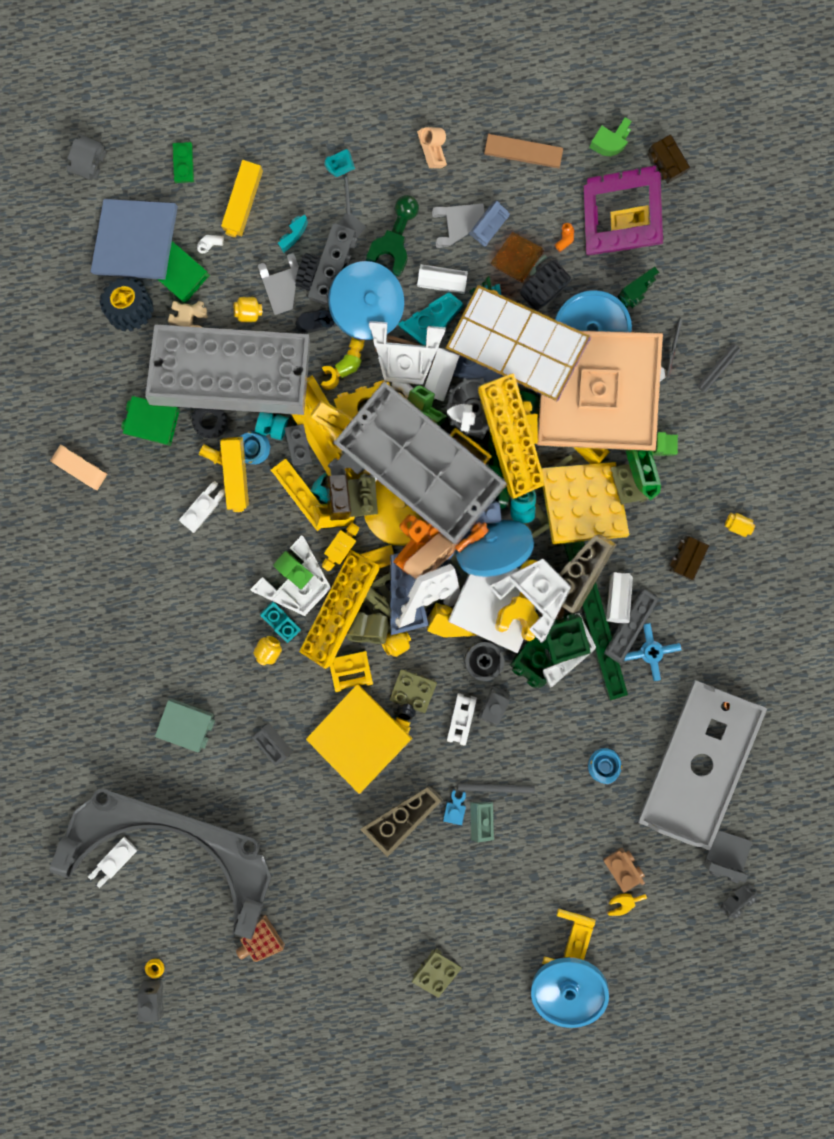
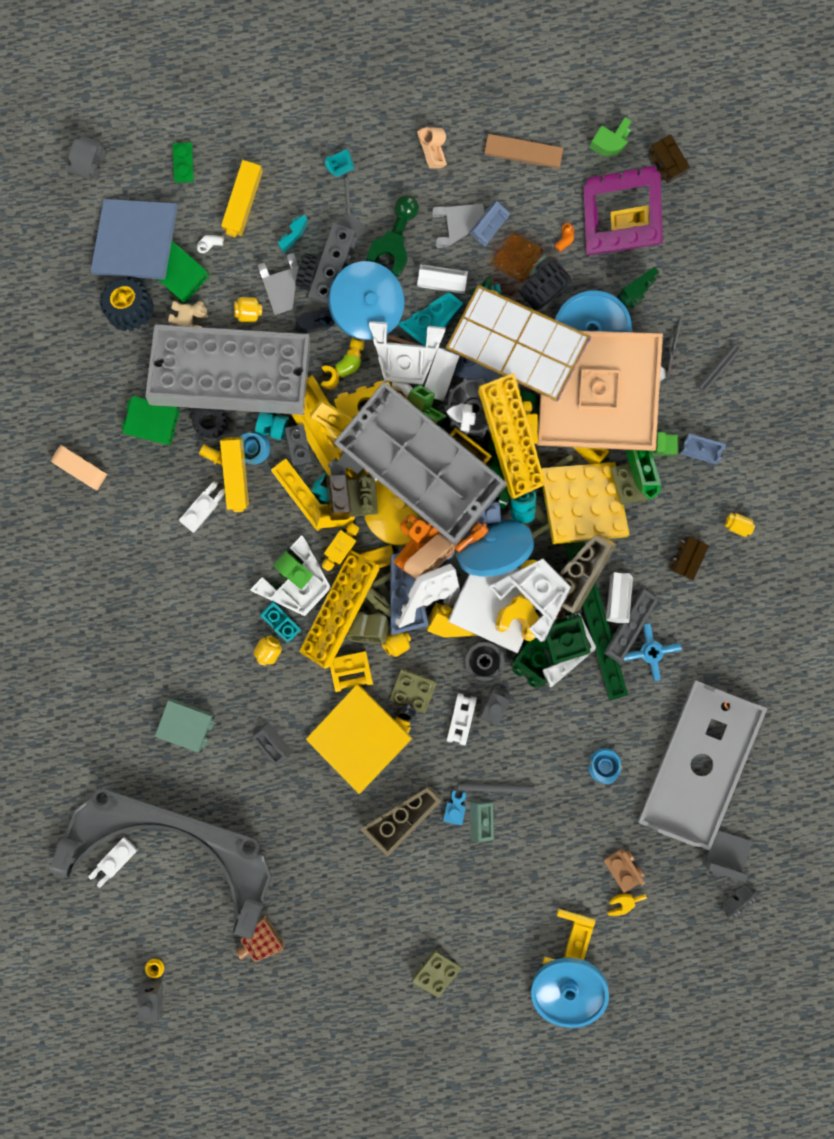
none -> sand blue hinge [680,434,726,464]

